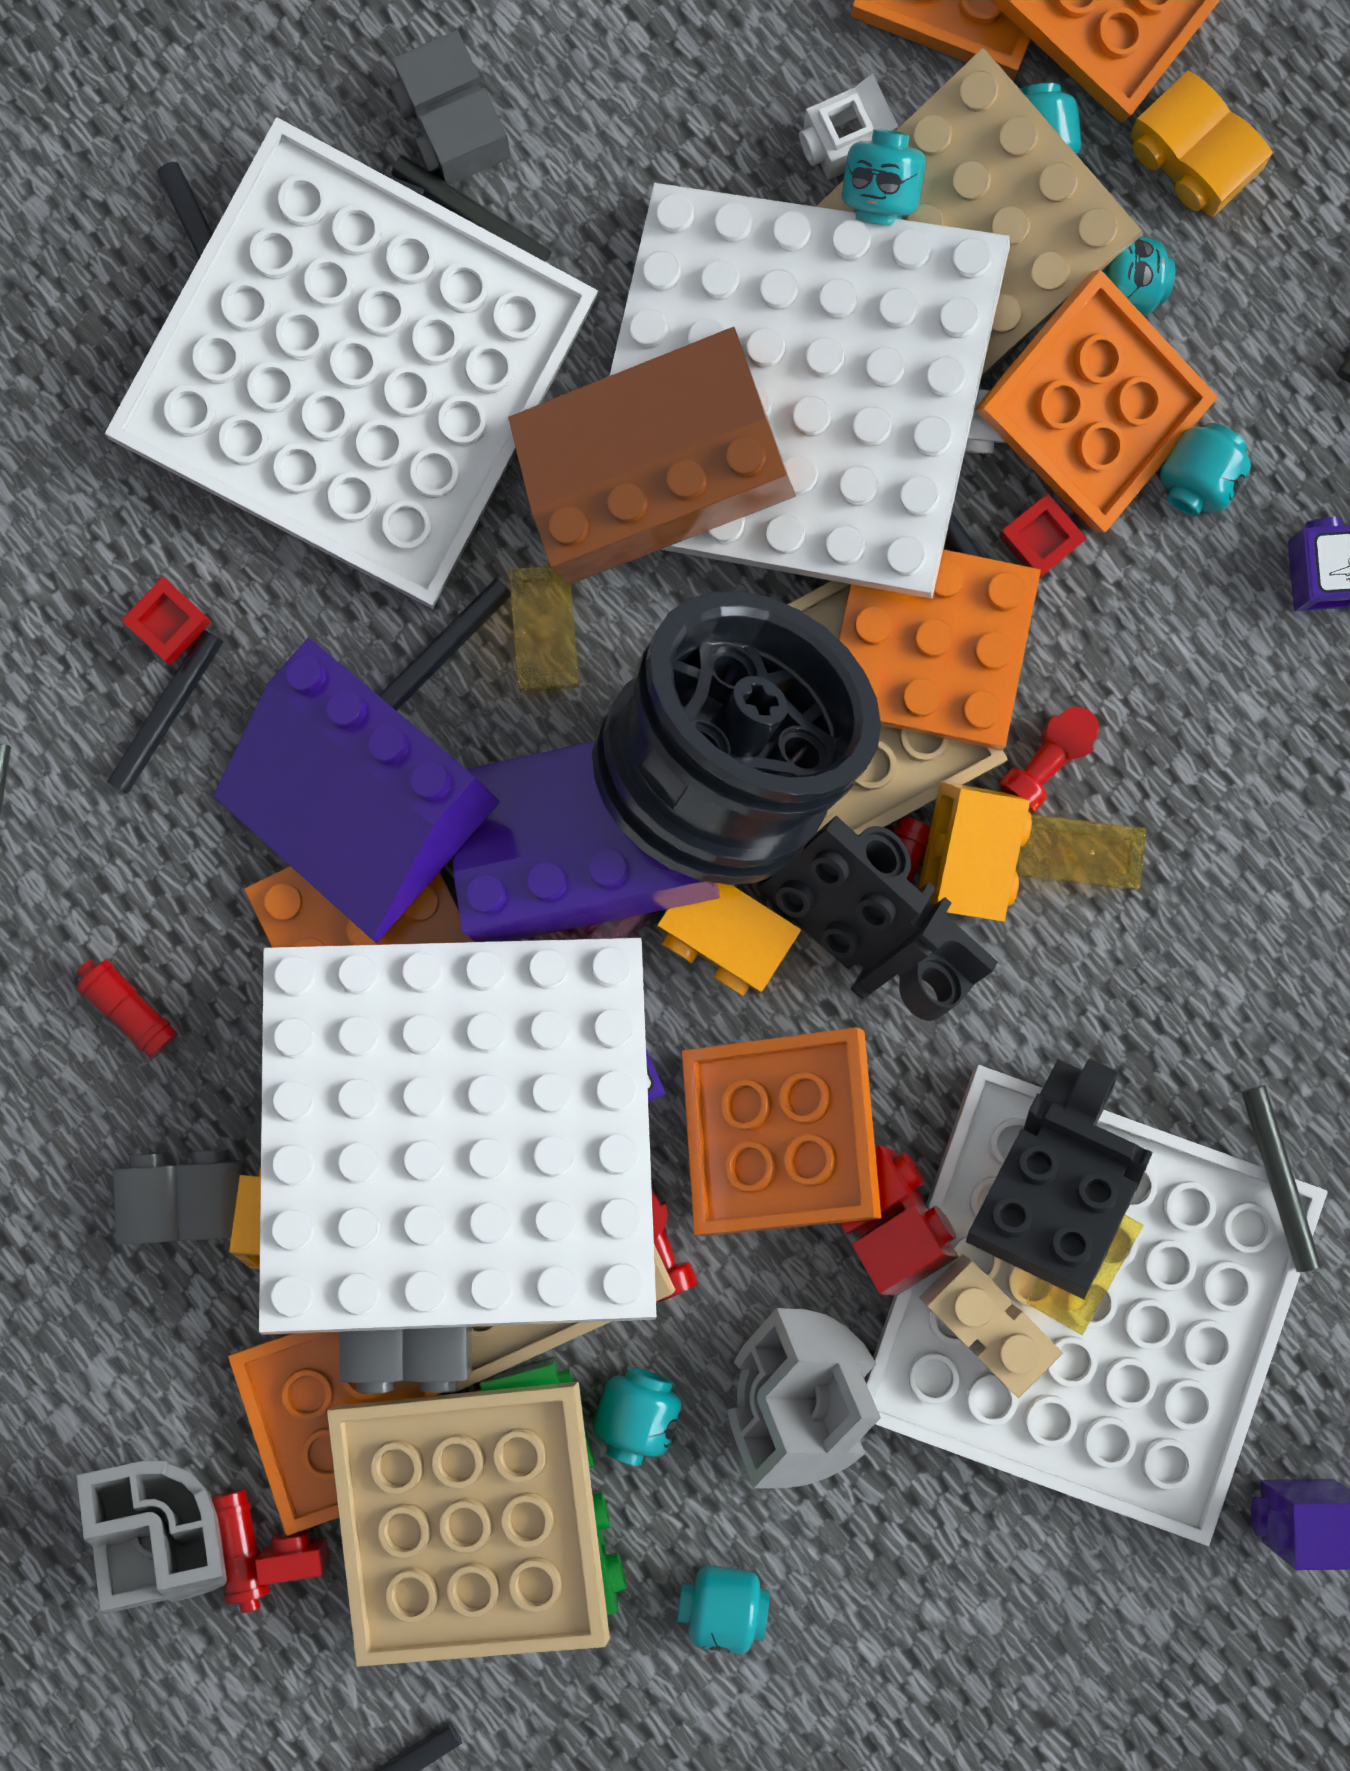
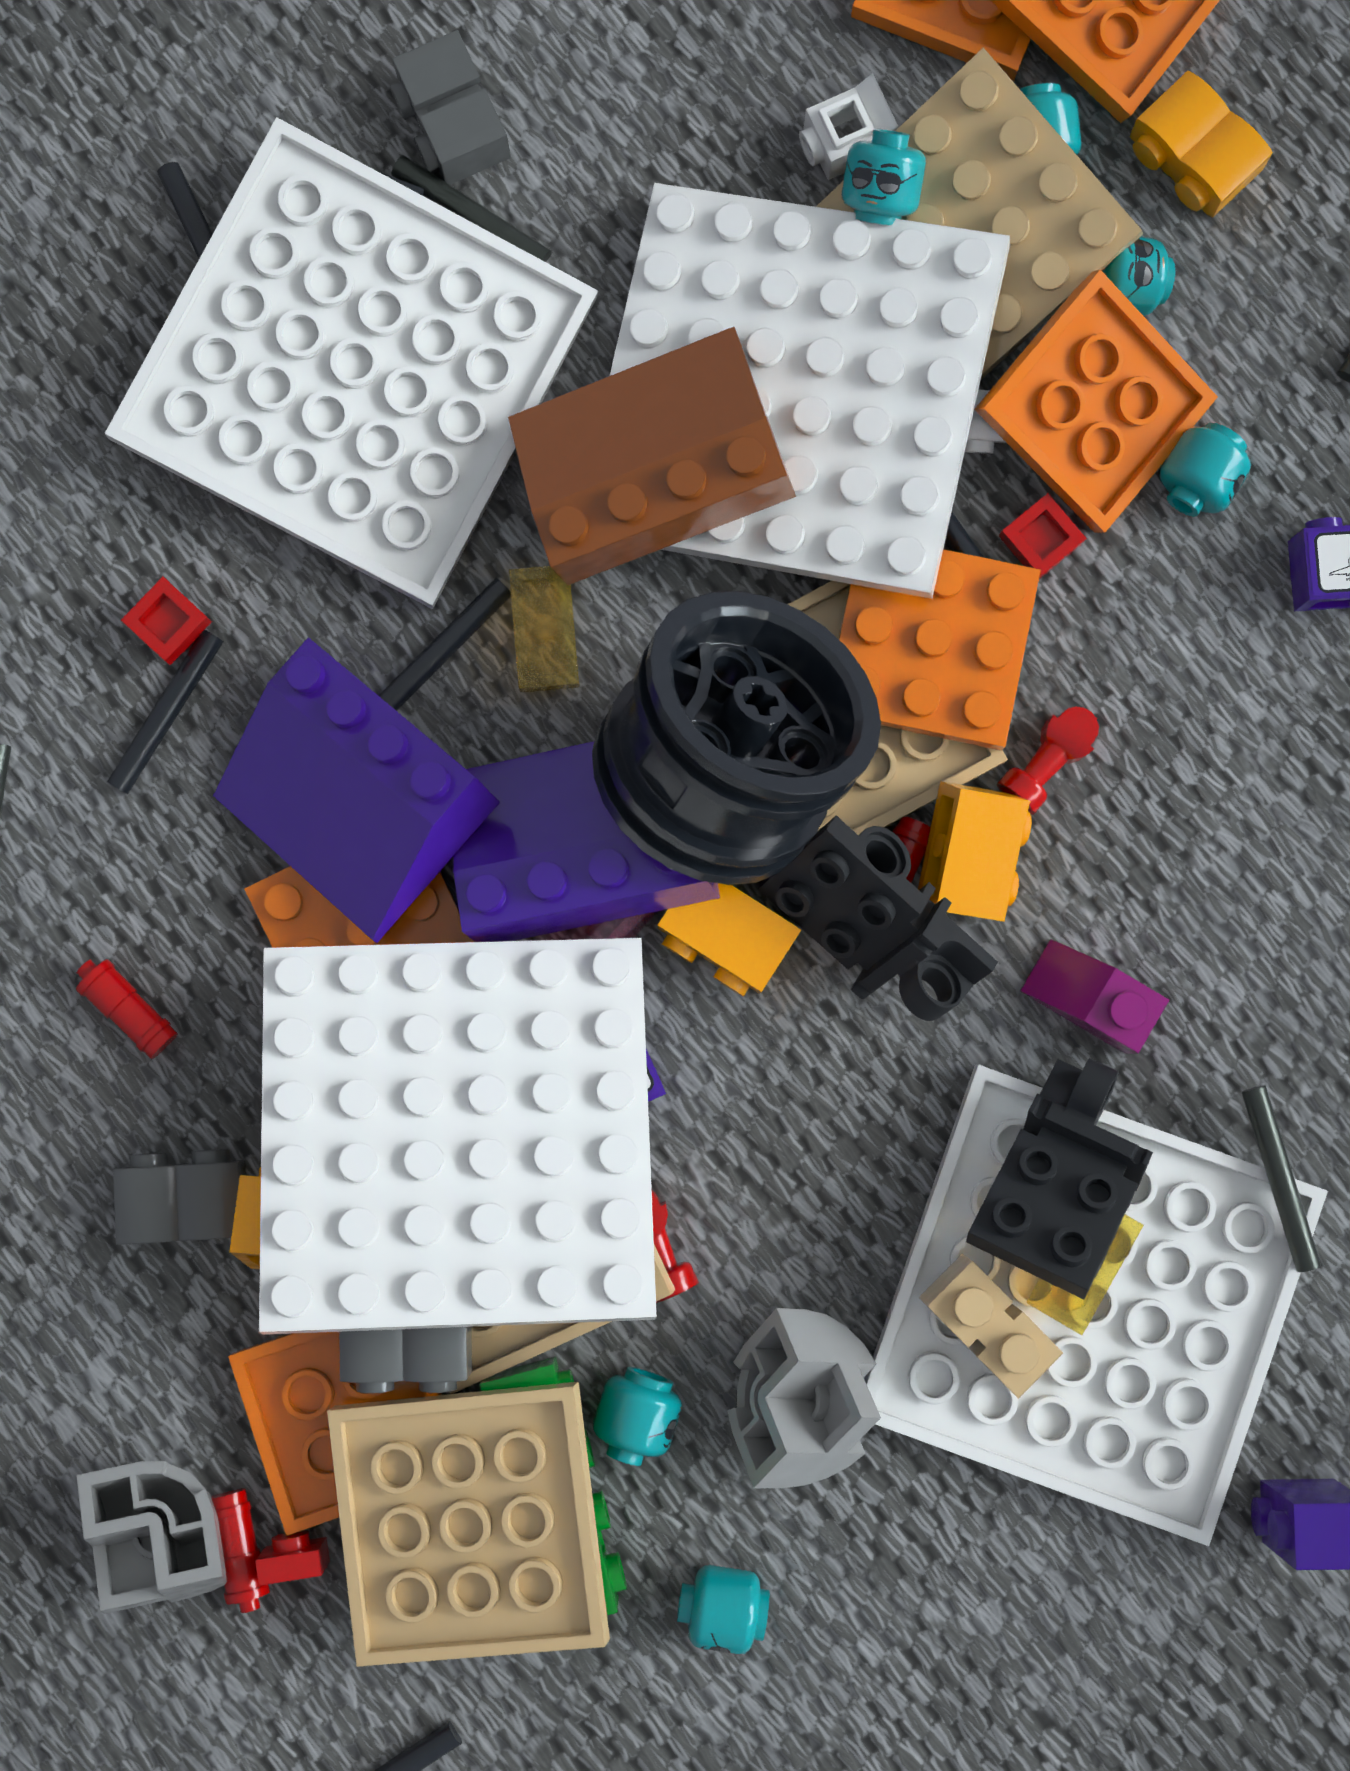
orange plate [682,1027,881,1237] -> none
red piece [840,1145,959,1296] -> none
clear yellow plate [1015,814,1146,891] -> none
none -> magenta slope [1020,939,1169,1054]

